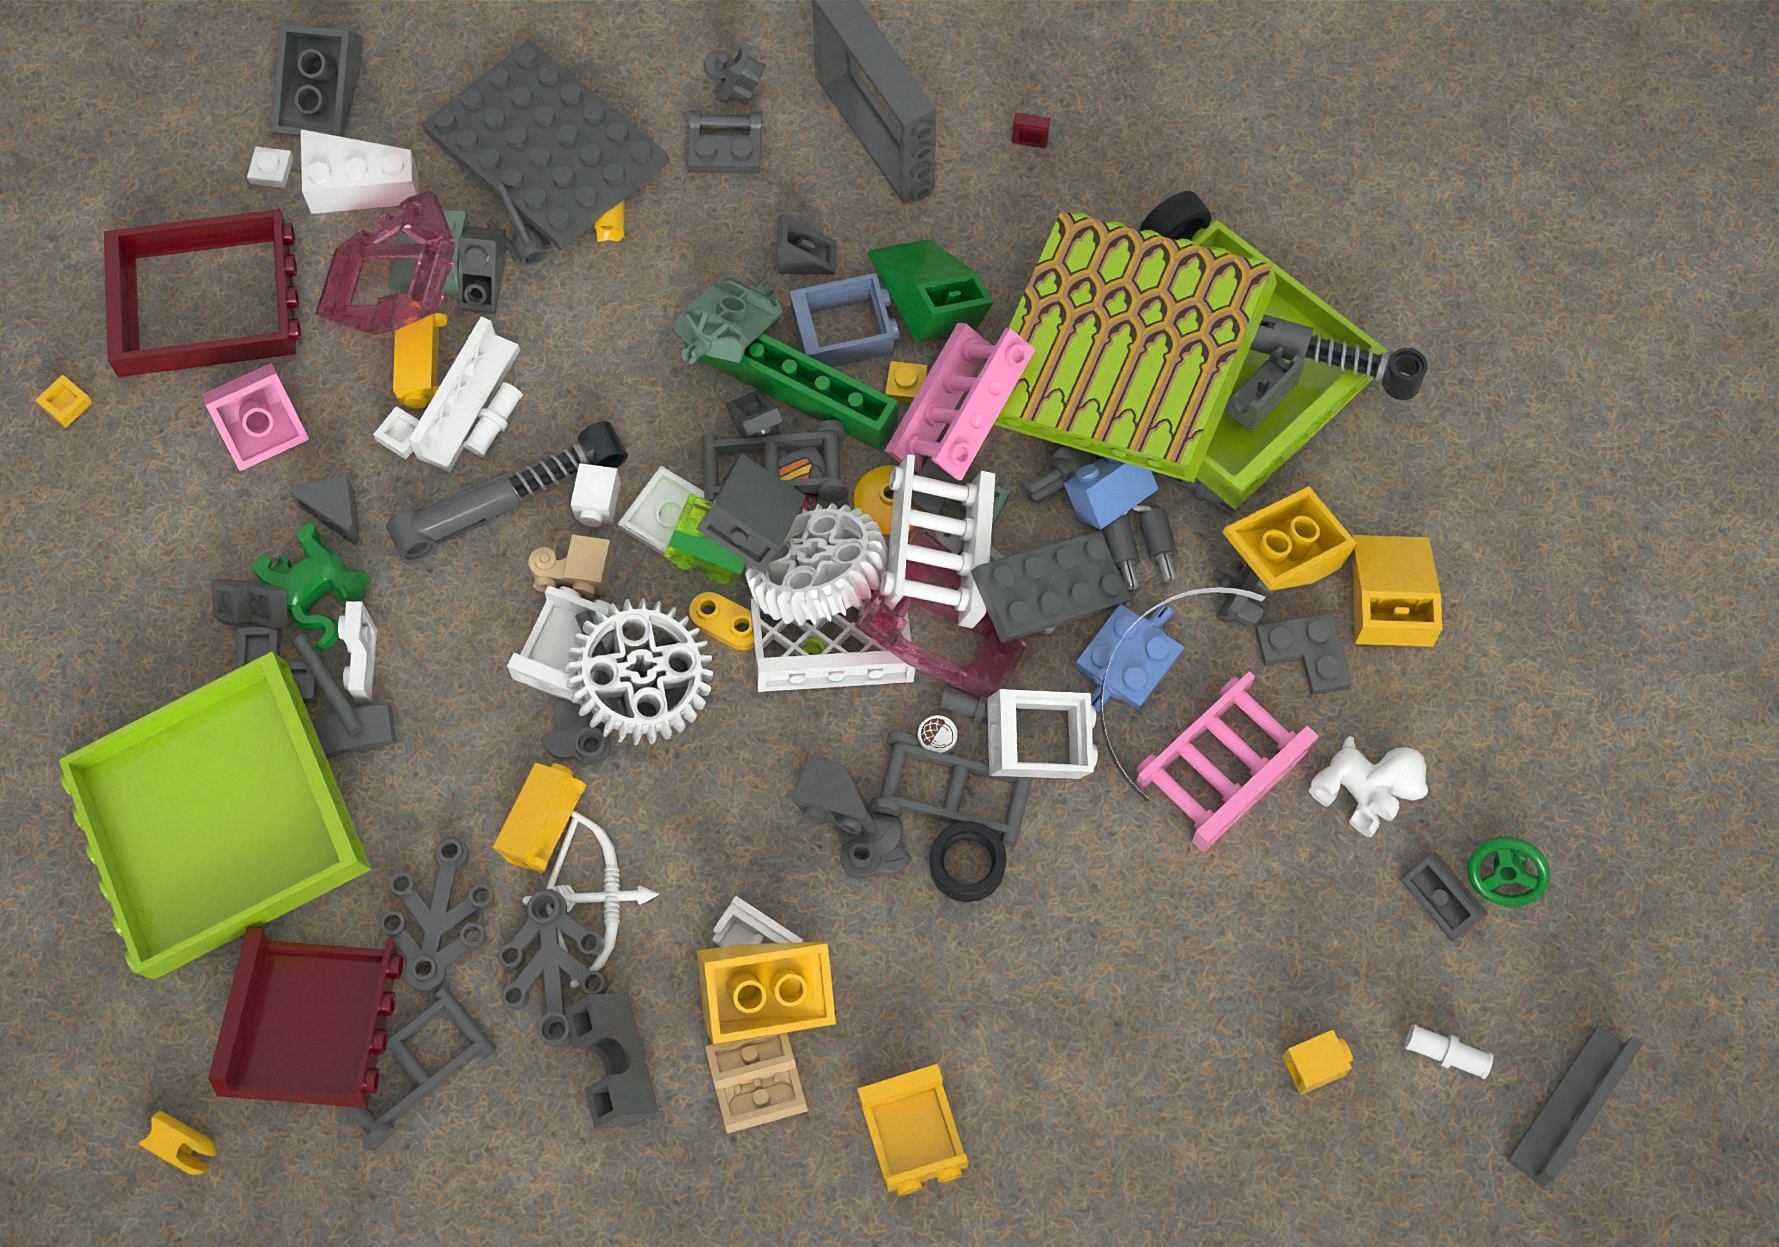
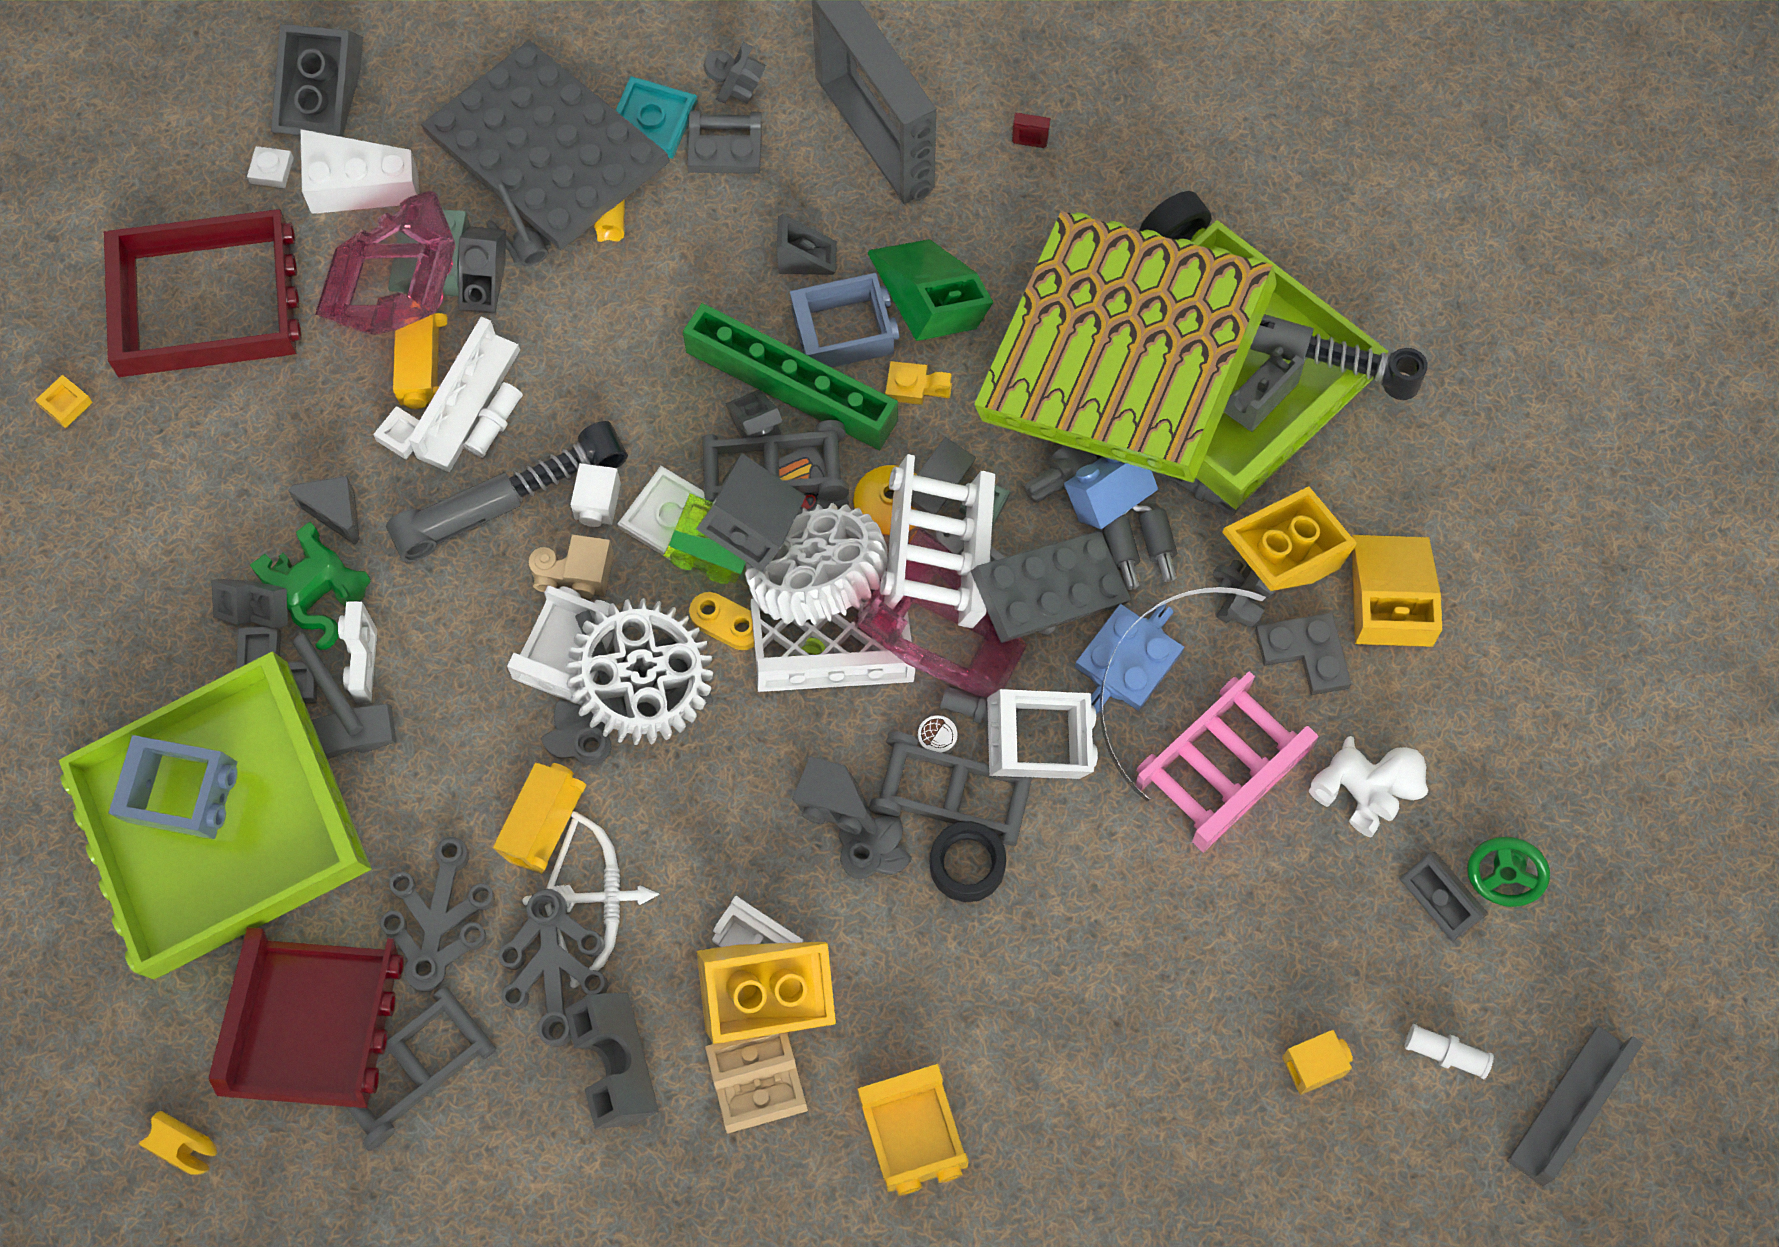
bright pink slope [202,363,309,471] -> none
sand green plate [674,276,783,364] -> none
bright pink fence [885,323,1036,481] -> none
none -> sand blue window [109,735,238,840]
none -> teal tile [615,76,698,159]

